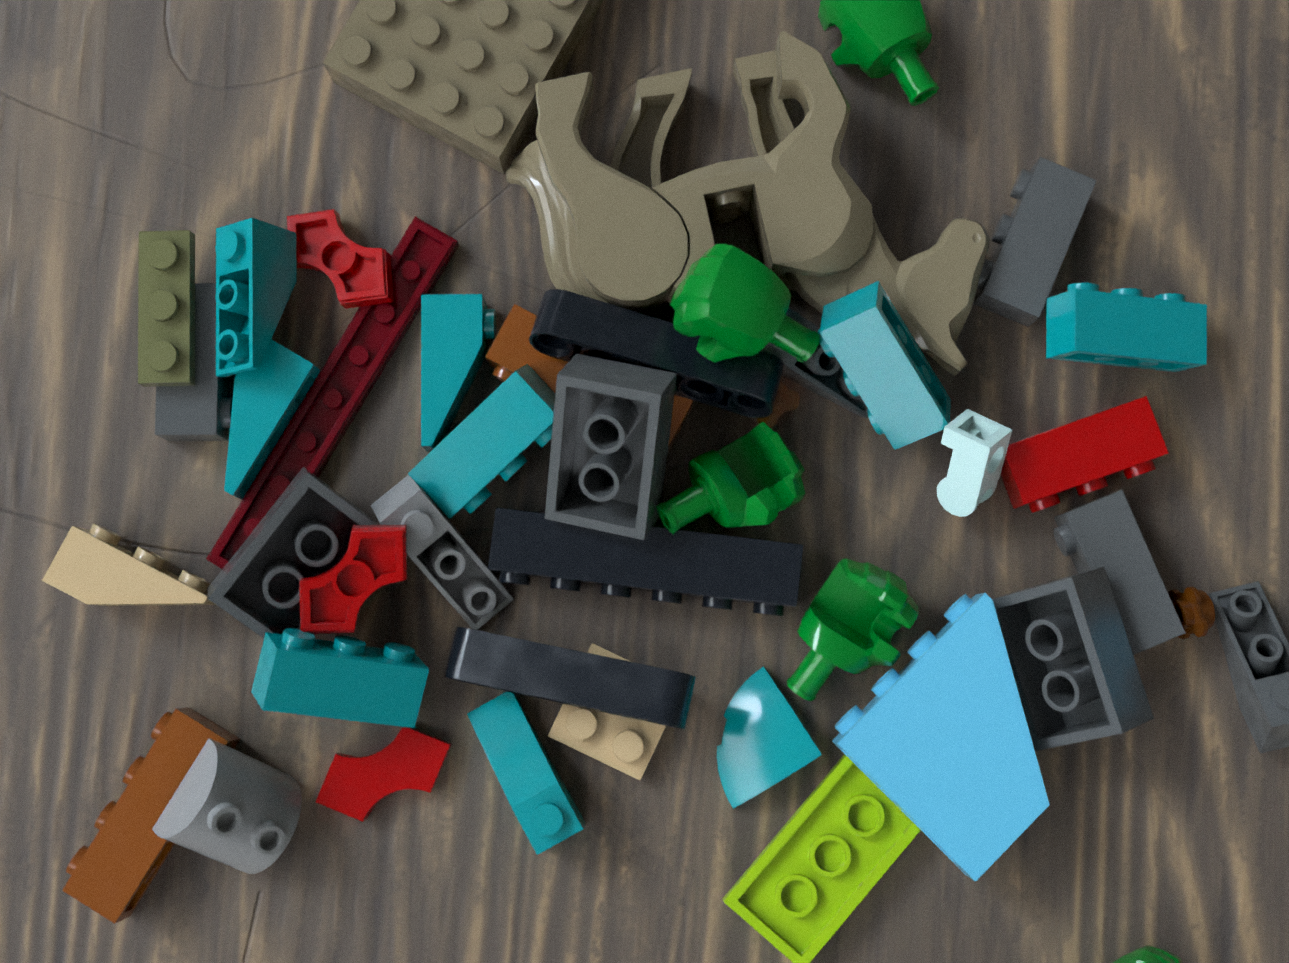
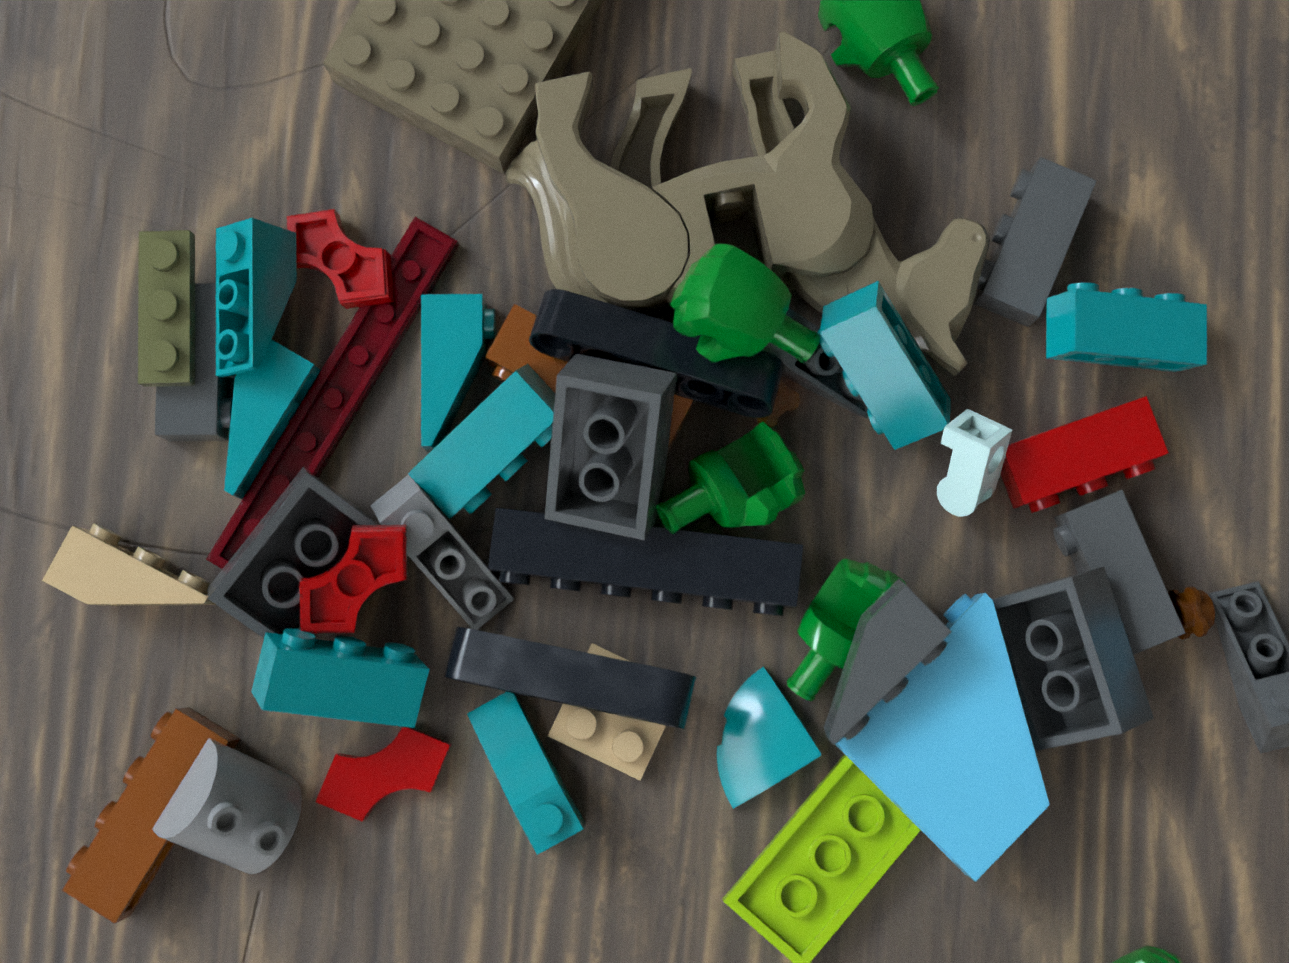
none -> dark grey slope [824,579,952,745]

